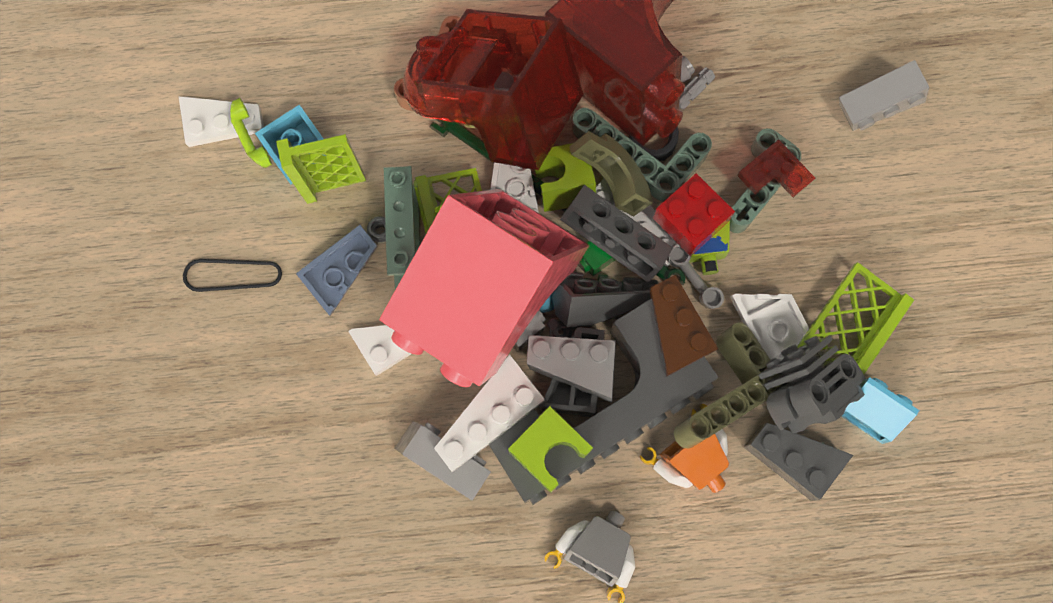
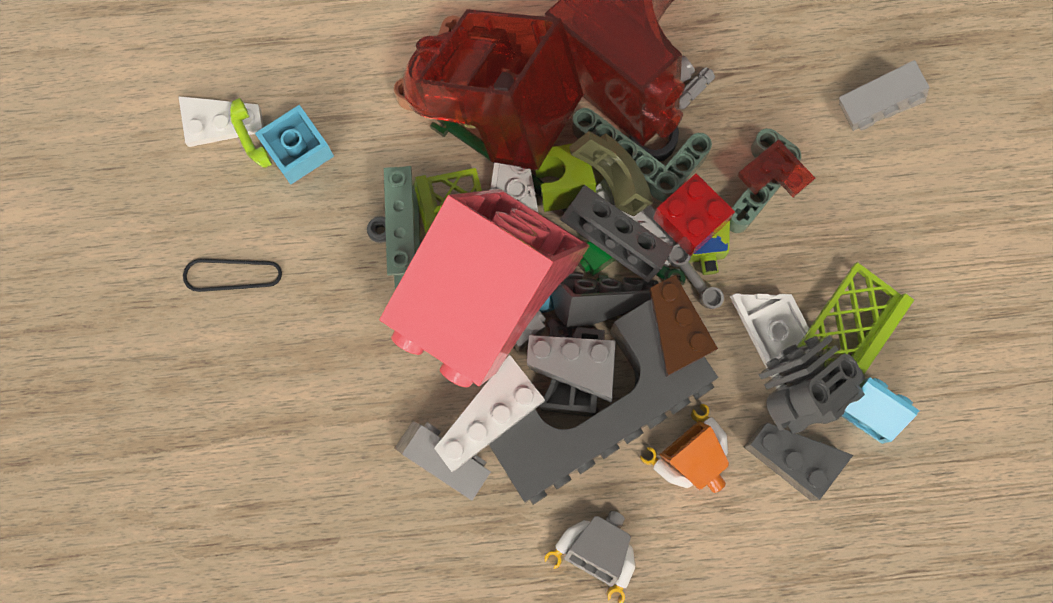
lime fence [276,134,366,204] -> none
sand blue wing [296,225,377,316] -> none
white wing [348,325,412,376] -> none
lime piece [508,406,593,493] -> none
olive beam [674,322,784,449] -> none

